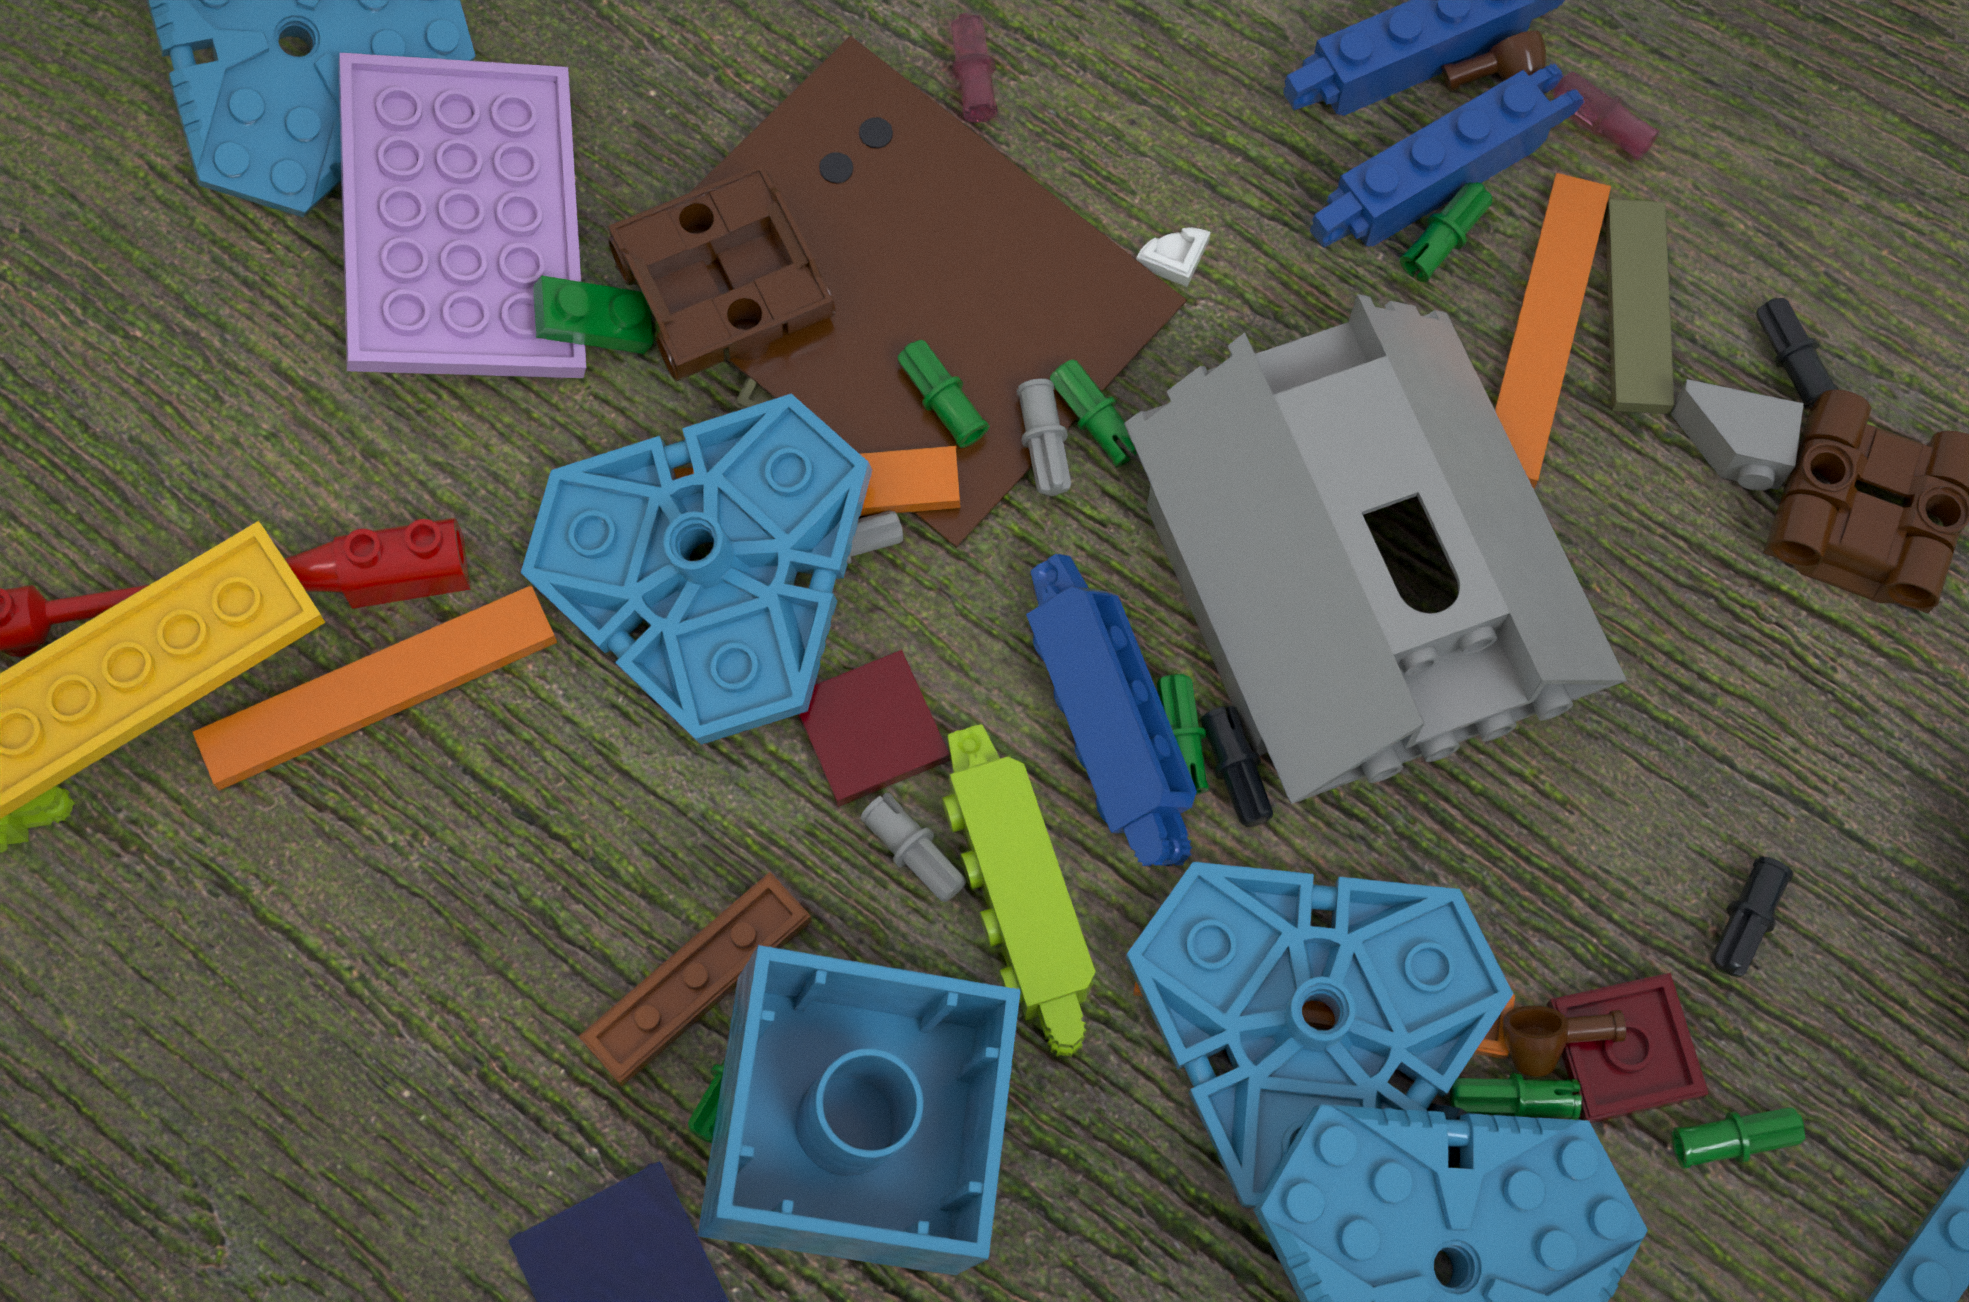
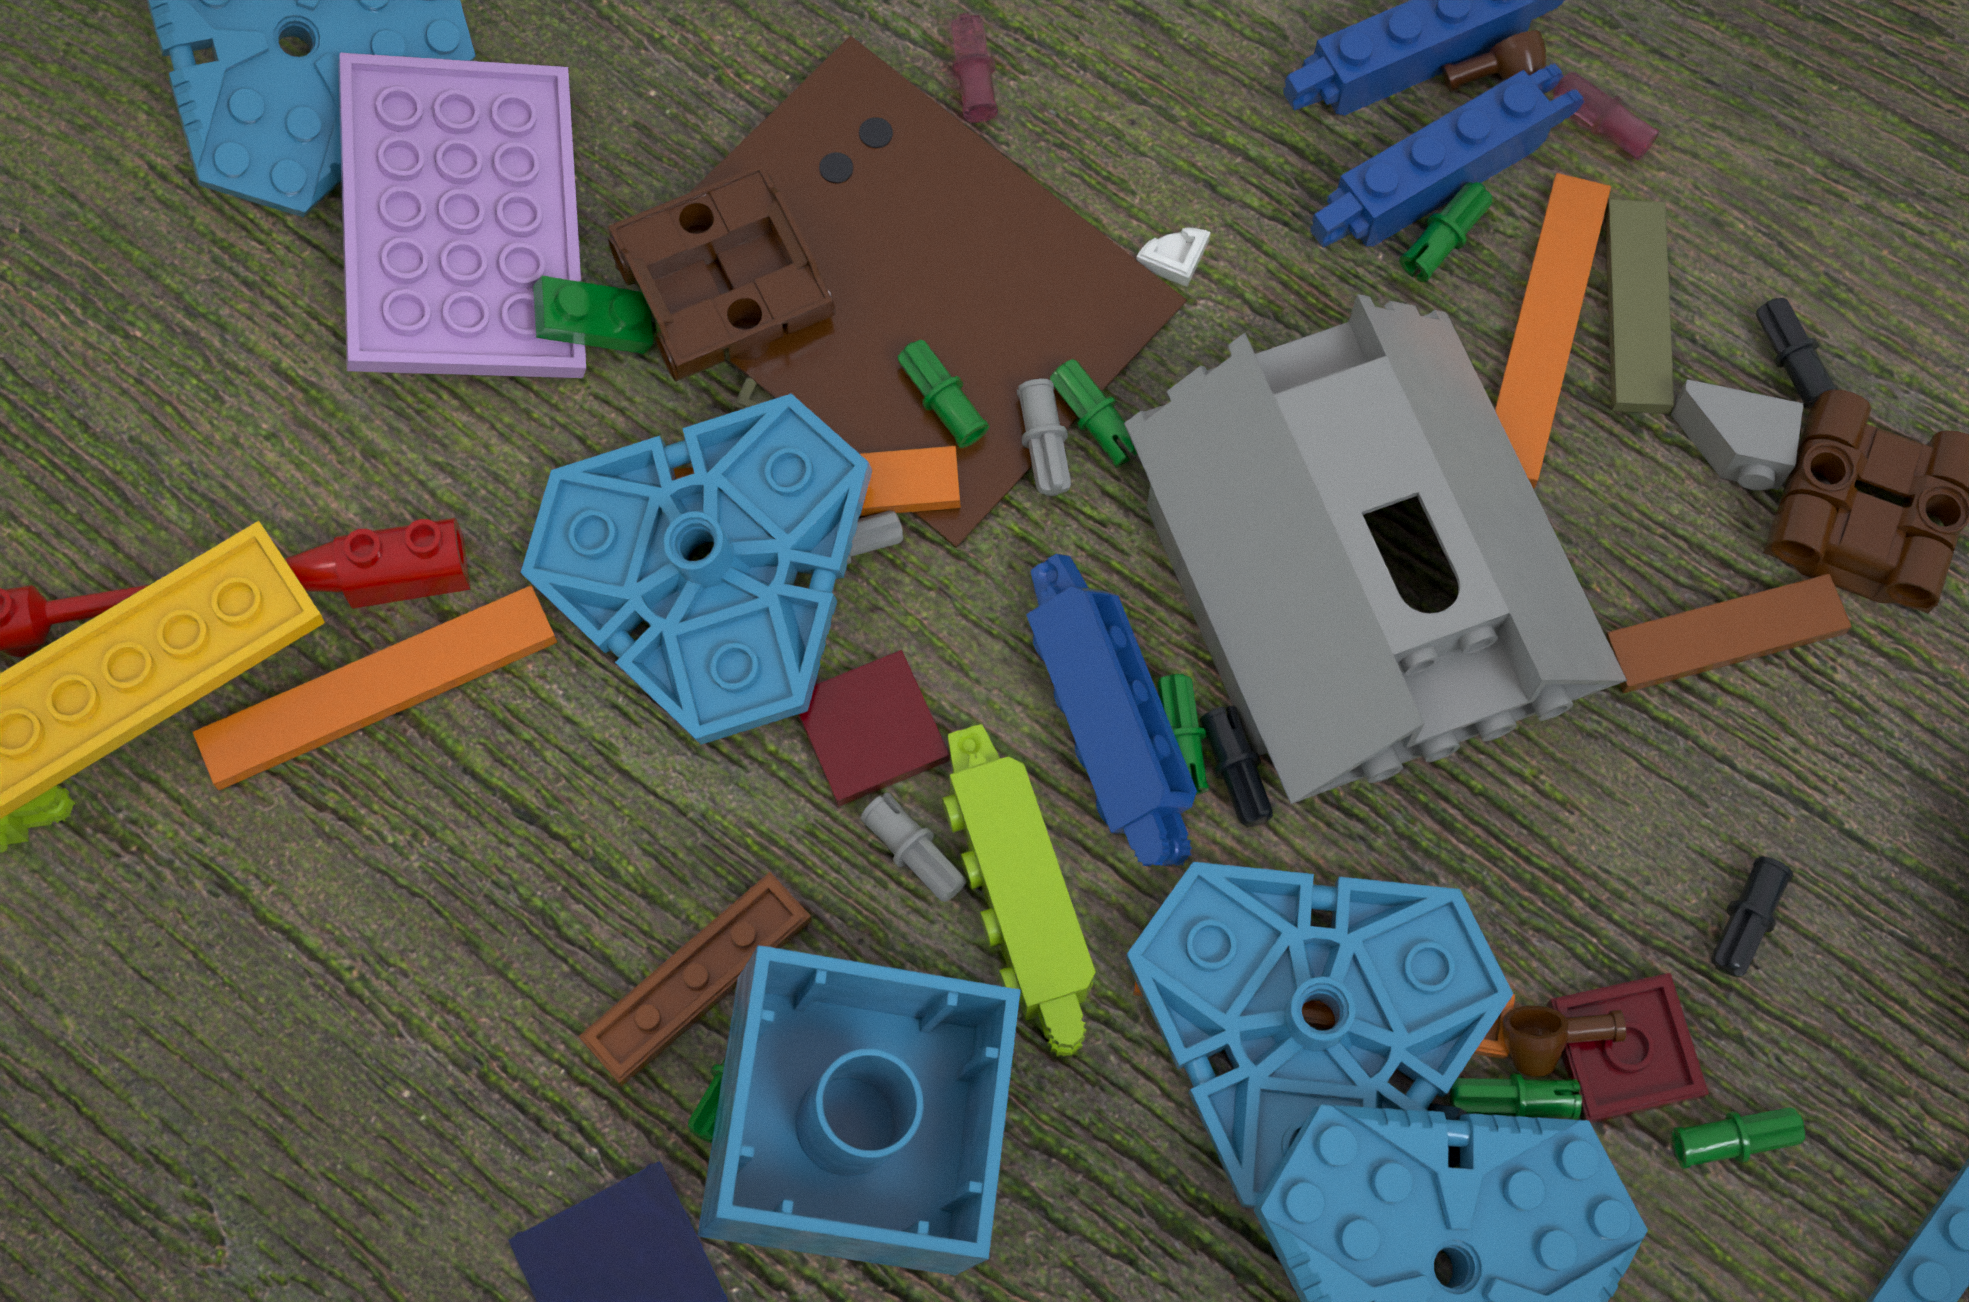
none -> dark orange tile [1605,574,1852,694]

